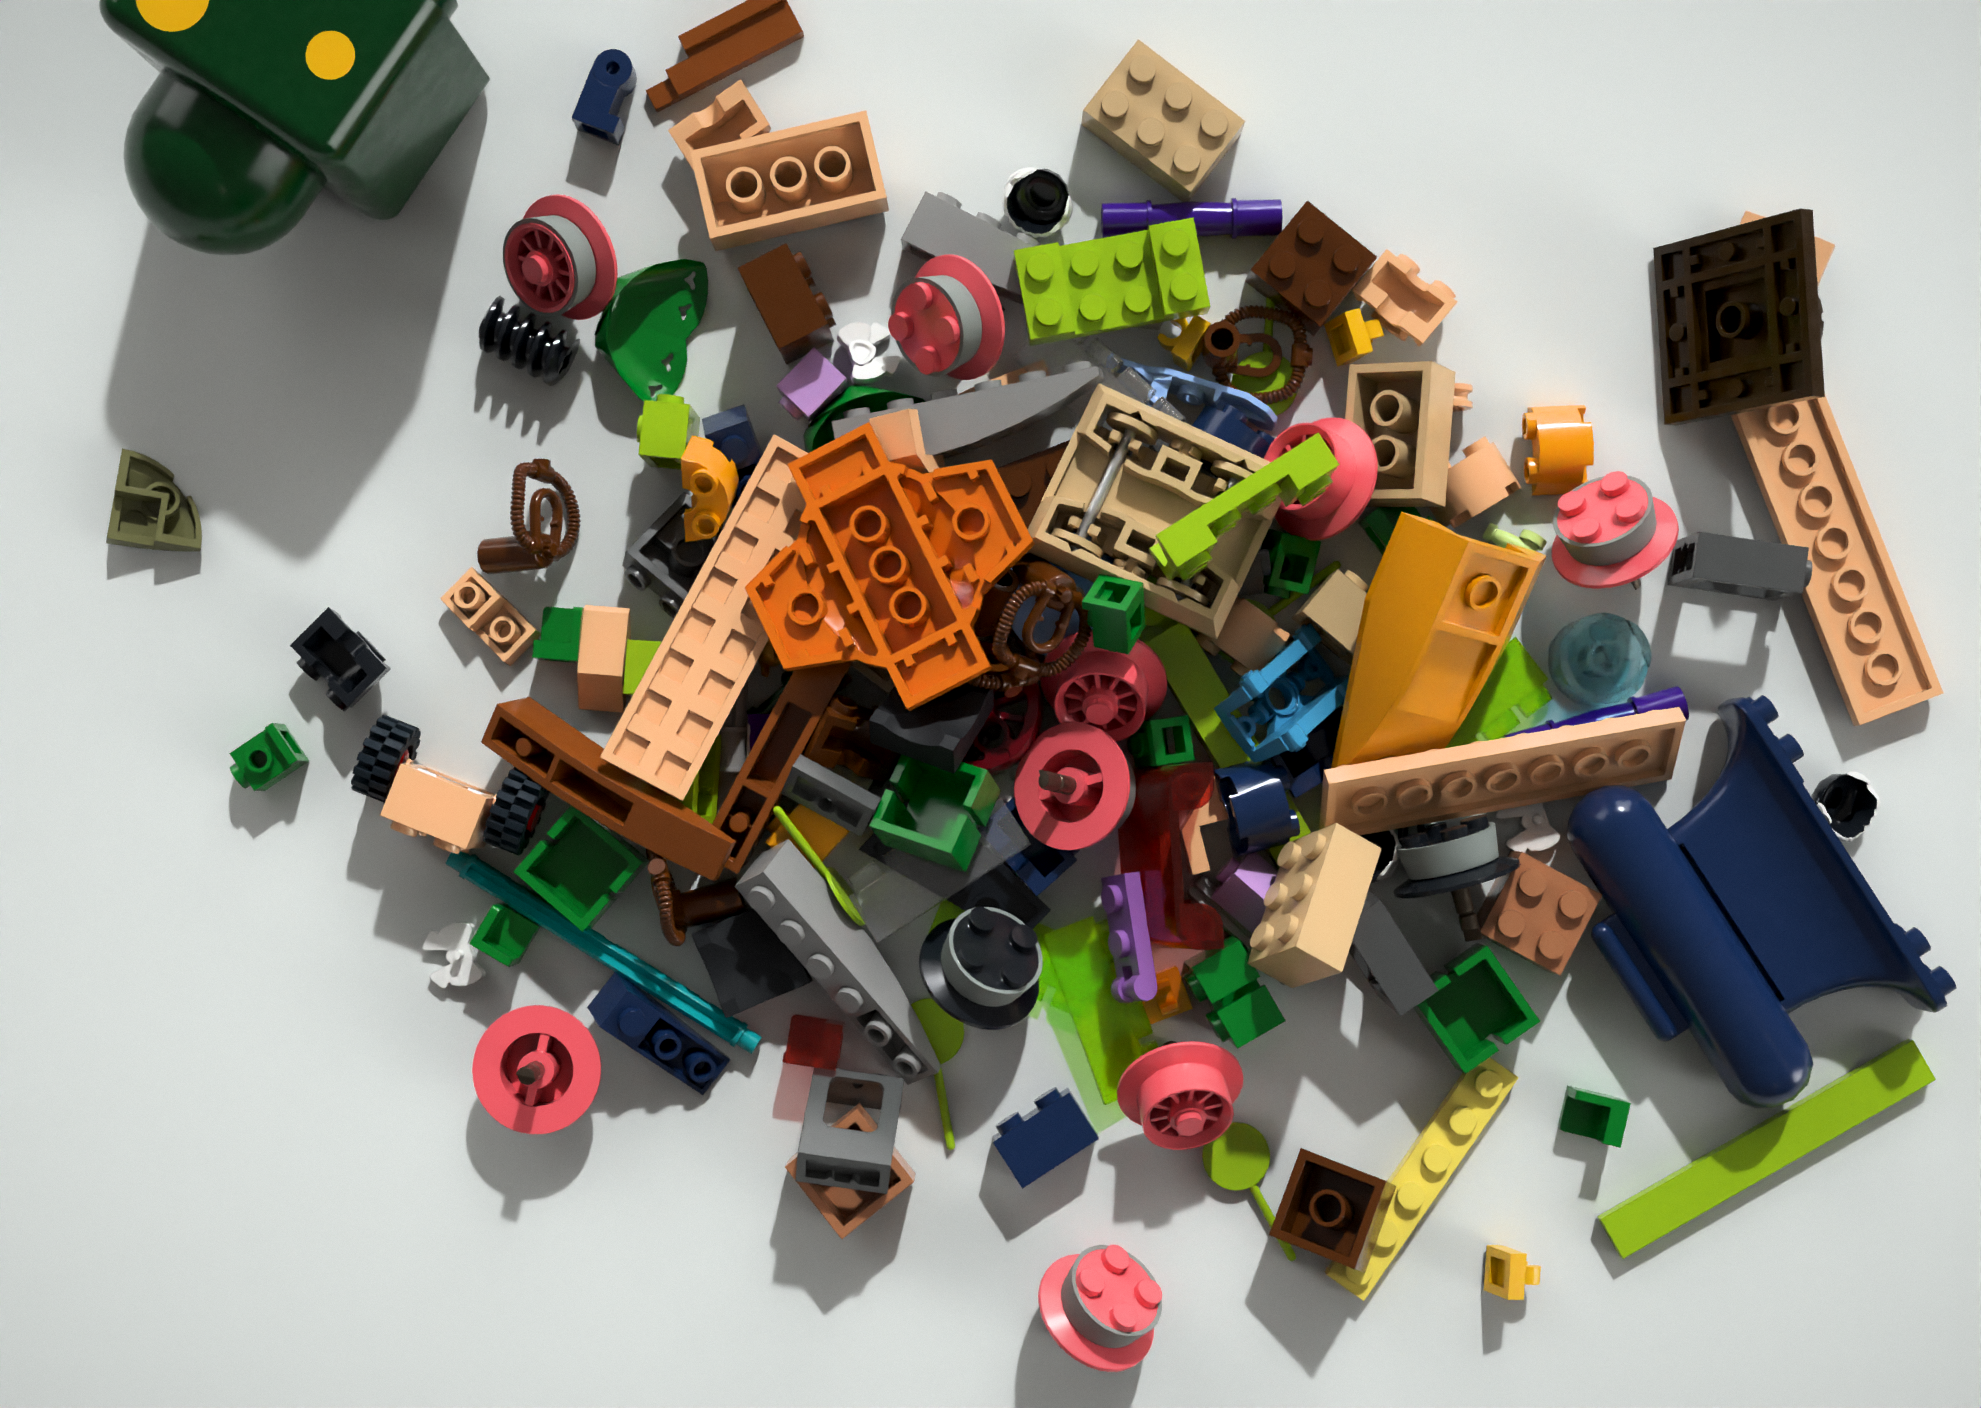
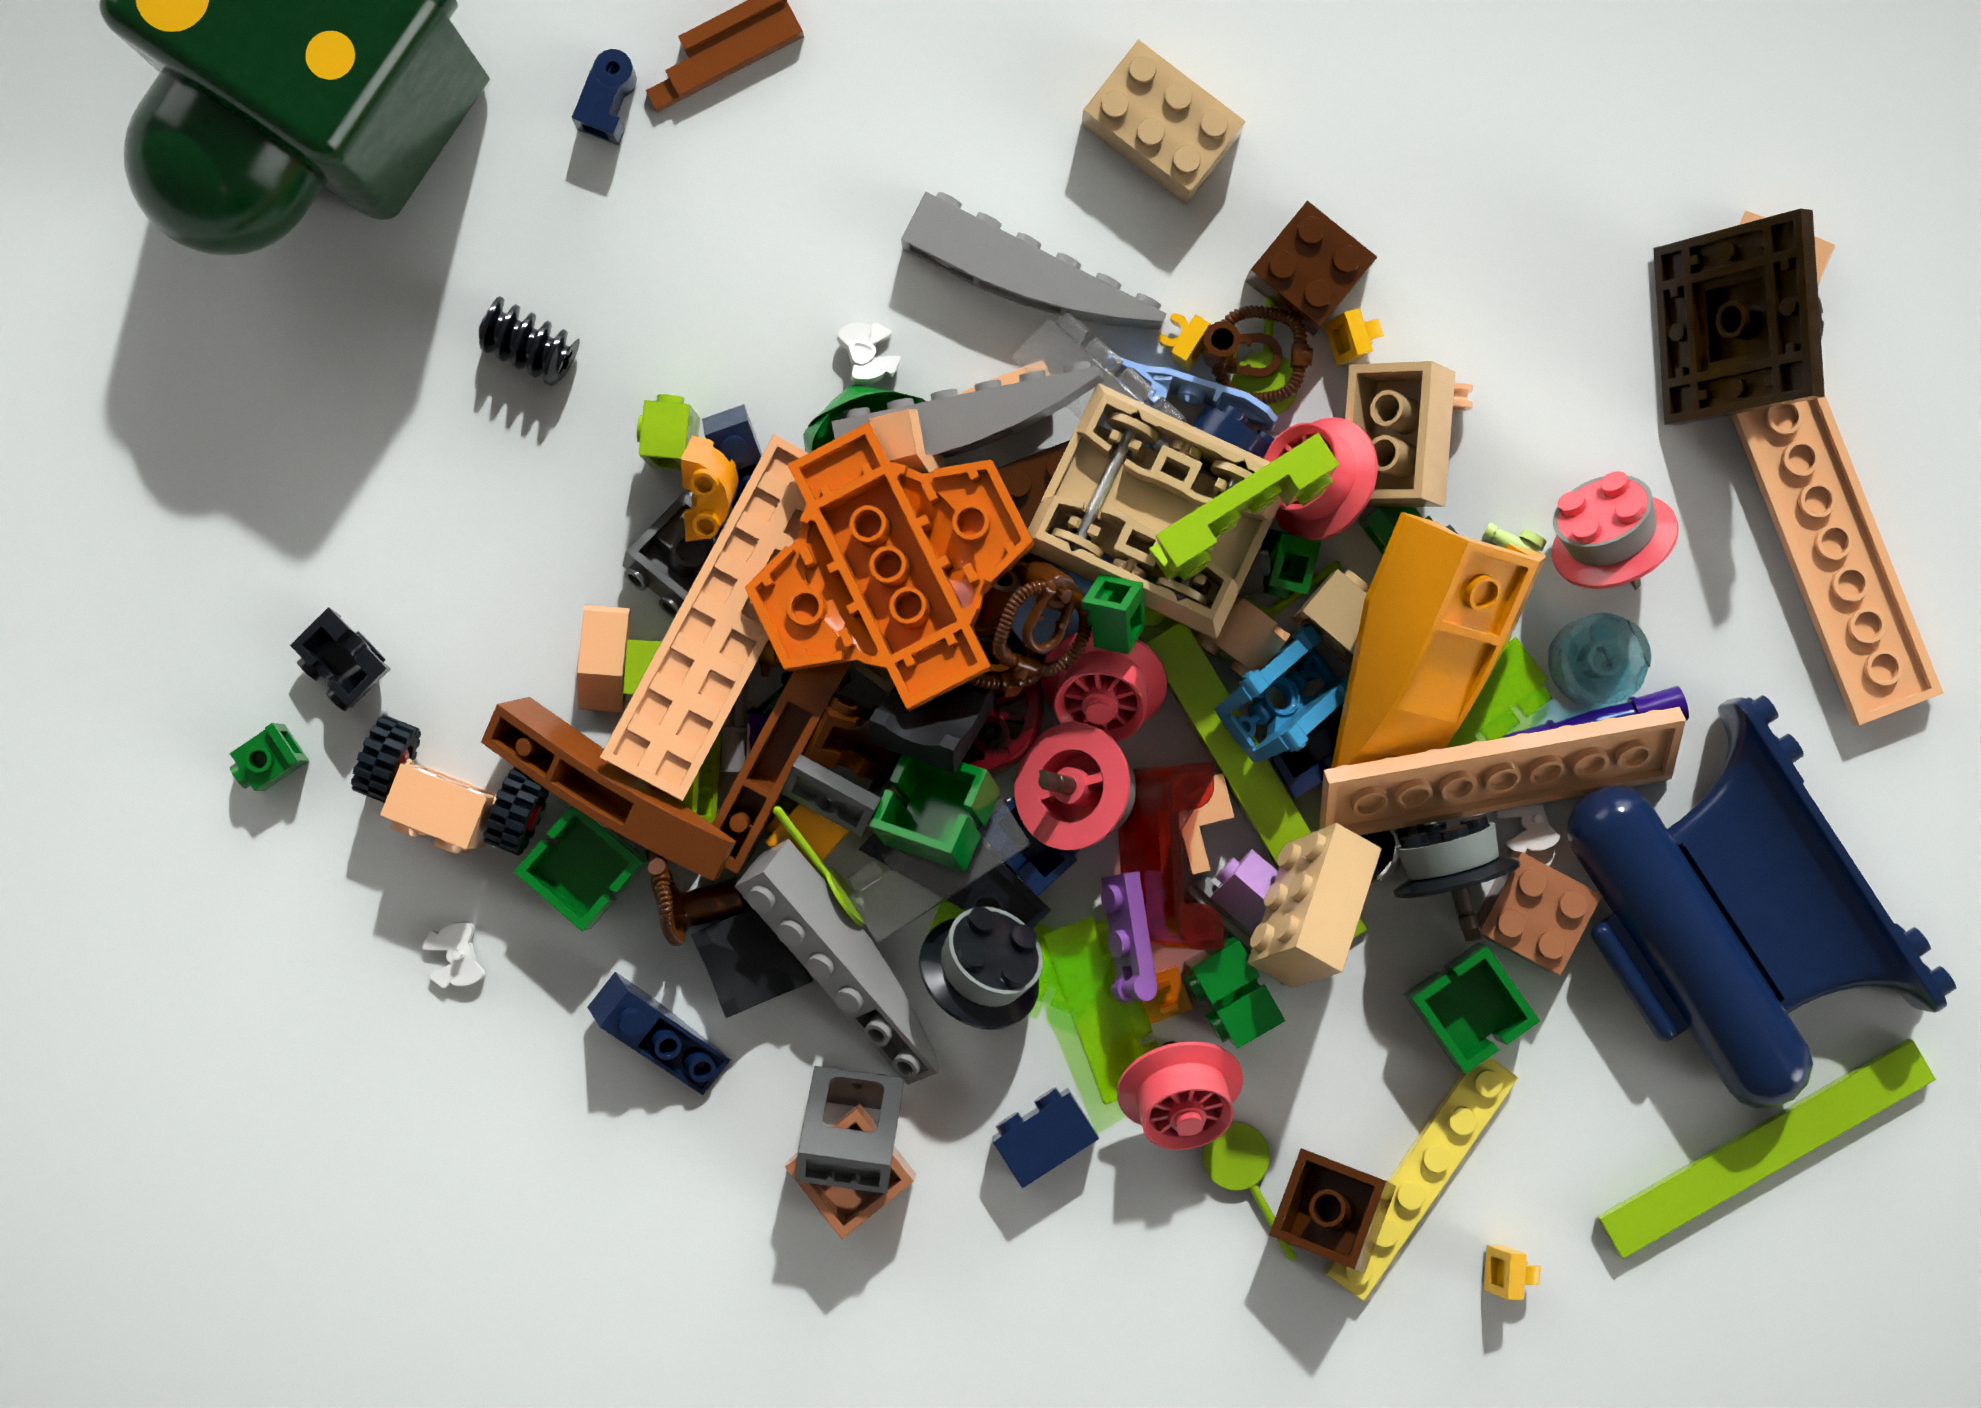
olive brick [106,448,202,552] -> none
light nougat slope [440,567,541,666] -> none
teal piece [446,851,762,1054] -> none
green panel [470,902,541,967] -> none
coral piece [472,1005,601,1134] -> none
reddish brown piece [477,458,581,574] -> none
coral piece [503,194,618,320] -> none
green panel [532,607,584,663] -> none
green piece [594,259,708,402] -> none
light nougat cylinder [668,79,771,171] -> none
light nougat slope [690,110,889,251] -> none
reddish brown brick [738,243,836,365] -> none
lavender brick [776,347,849,423] -> none
clear red panel [782,1014,846,1071] -> none
coral piece [888,254,1005,380] -> none
lime piece [911,998,964,1150] -> none
black hair [1003,167,1073,238] -> none
lime piece [1013,217,1211,346] -> none
coral piece [1038,1245,1162,1372] -> none
dark purple piece [1101,198,1283,239] -> none
green brick [1127,715,1195,767] -> none
dark blue cylinder [1213,759,1300,858] -> none
dark grey window [1349,891,1439,1016] -> none
light nougat cylinder [1352,249,1457,346] -> none
light nougat cylinder [1429,437,1522,528] -> none
light orange cylinder [1522,405,1594,496] -> none
green panel [1558,1085,1631,1148] -> none
dark grey window [1668,532,1812,600] -> none
black hair [1811,771,1880,842] -> none

